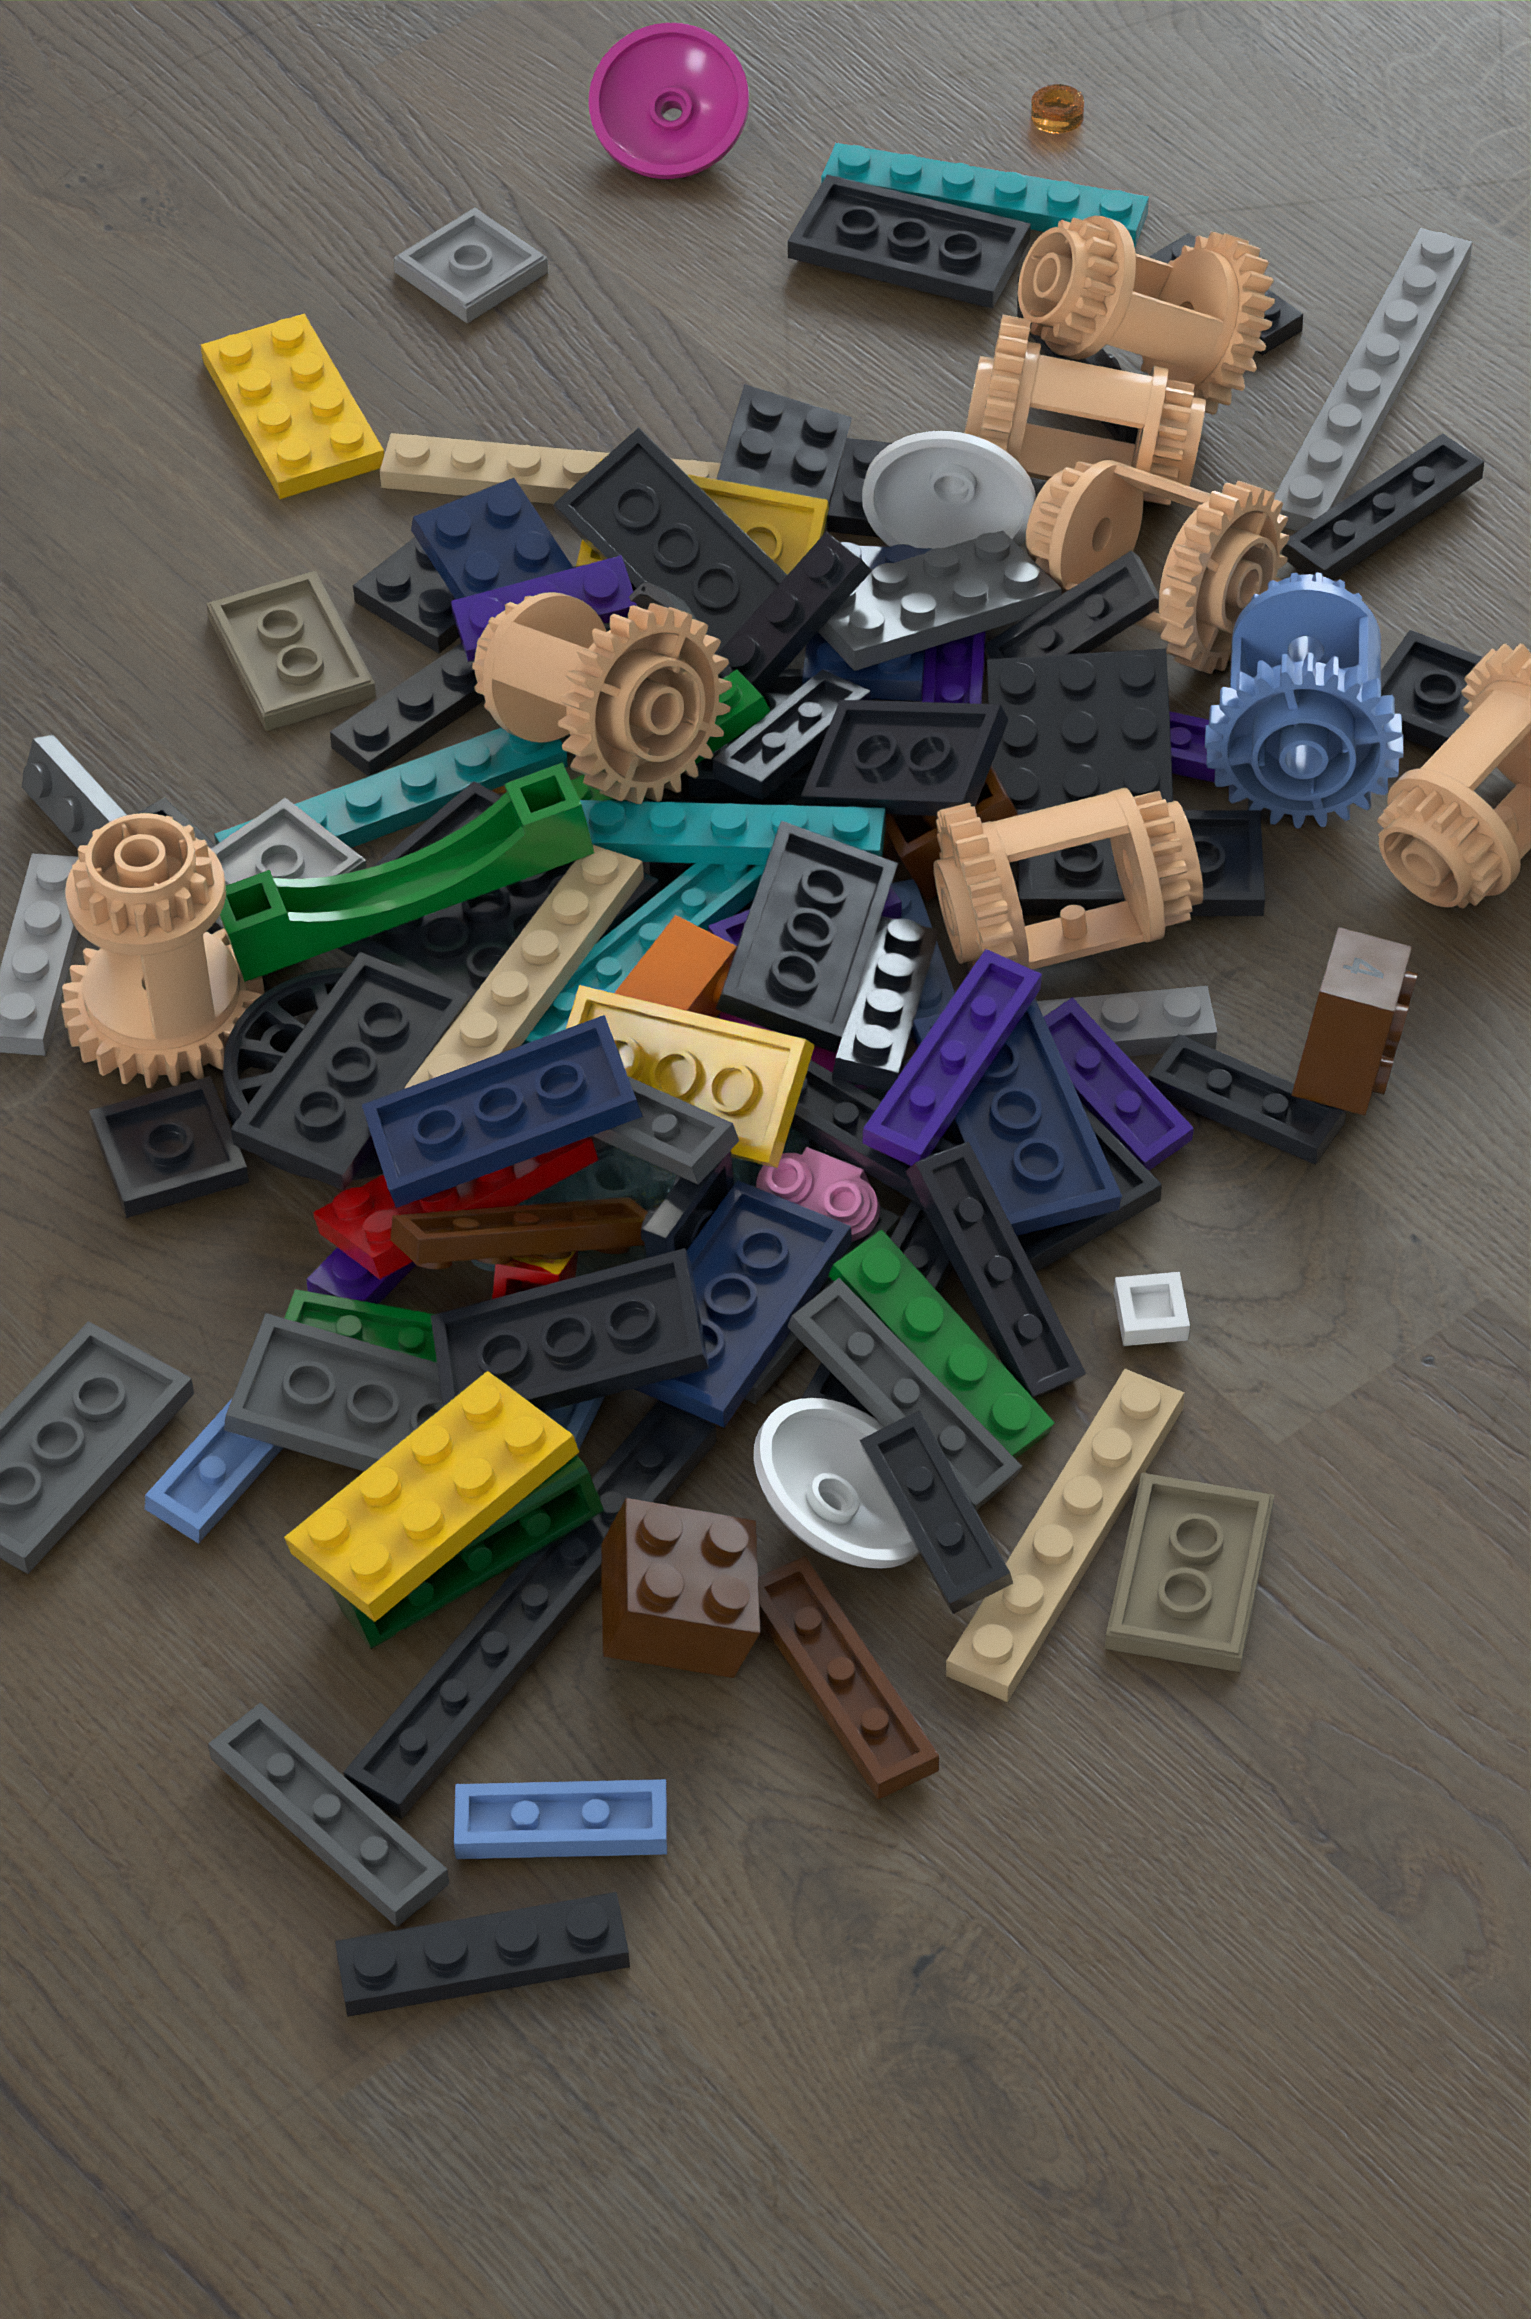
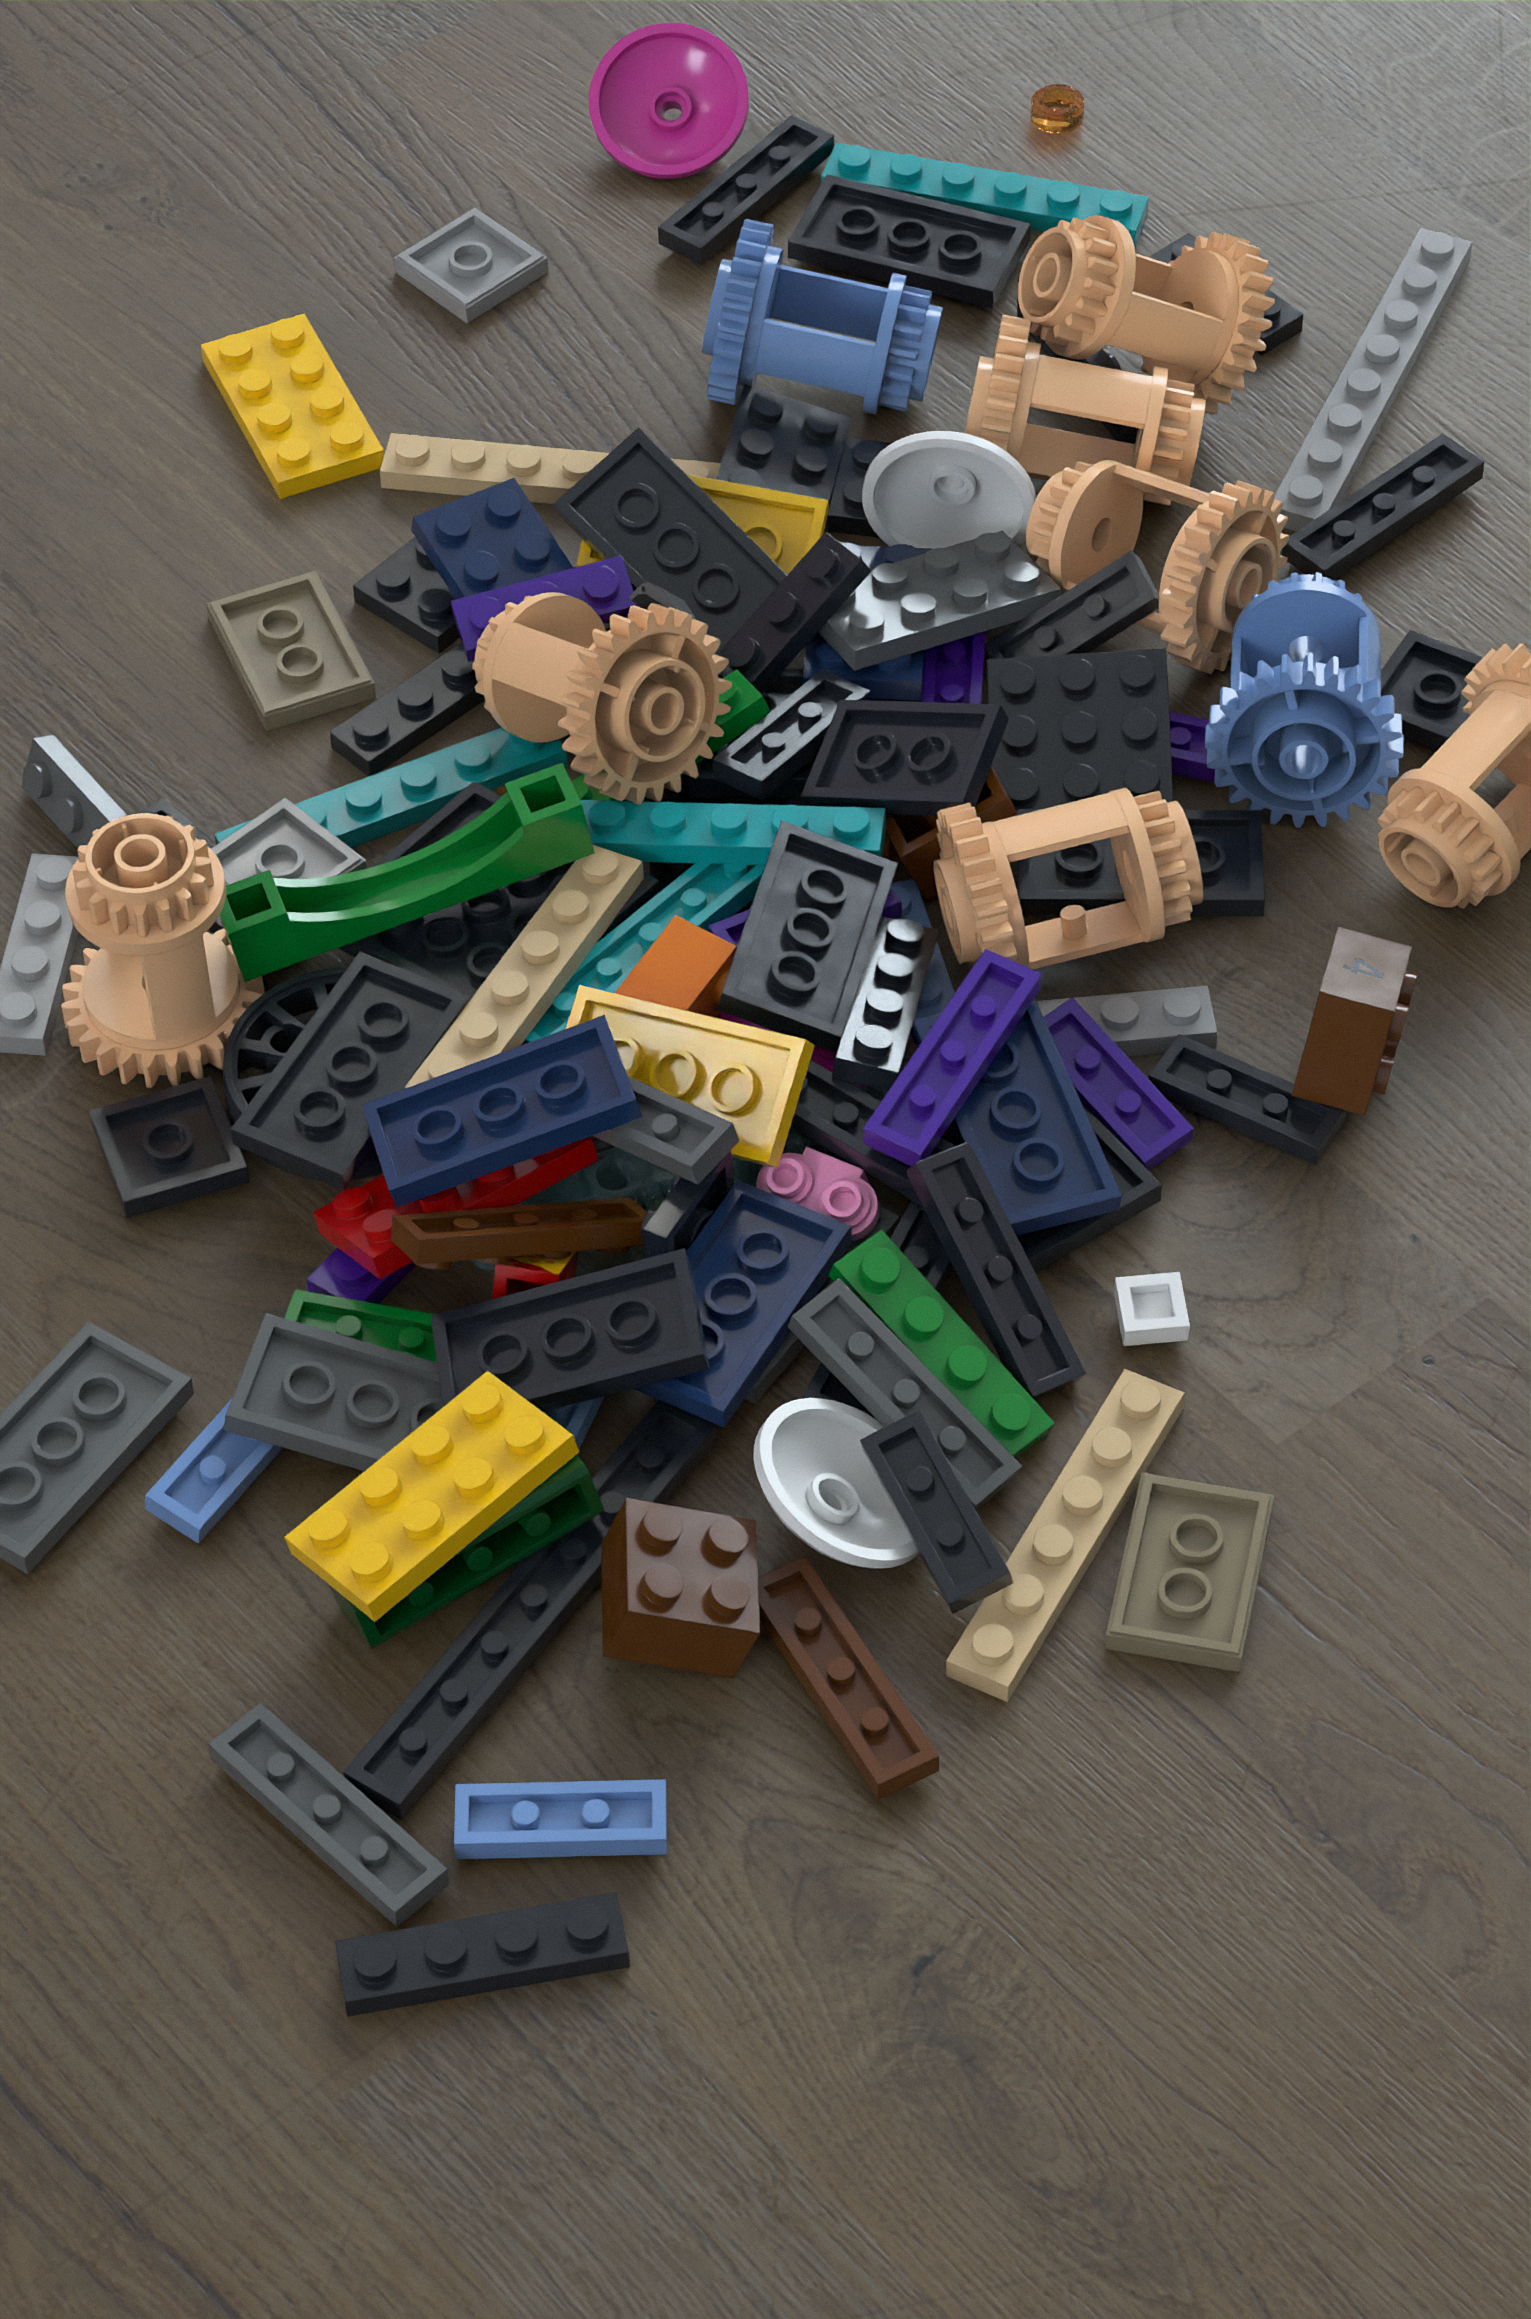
none -> black plate [658,115,834,265]
none -> medium blue piece [702,219,943,415]

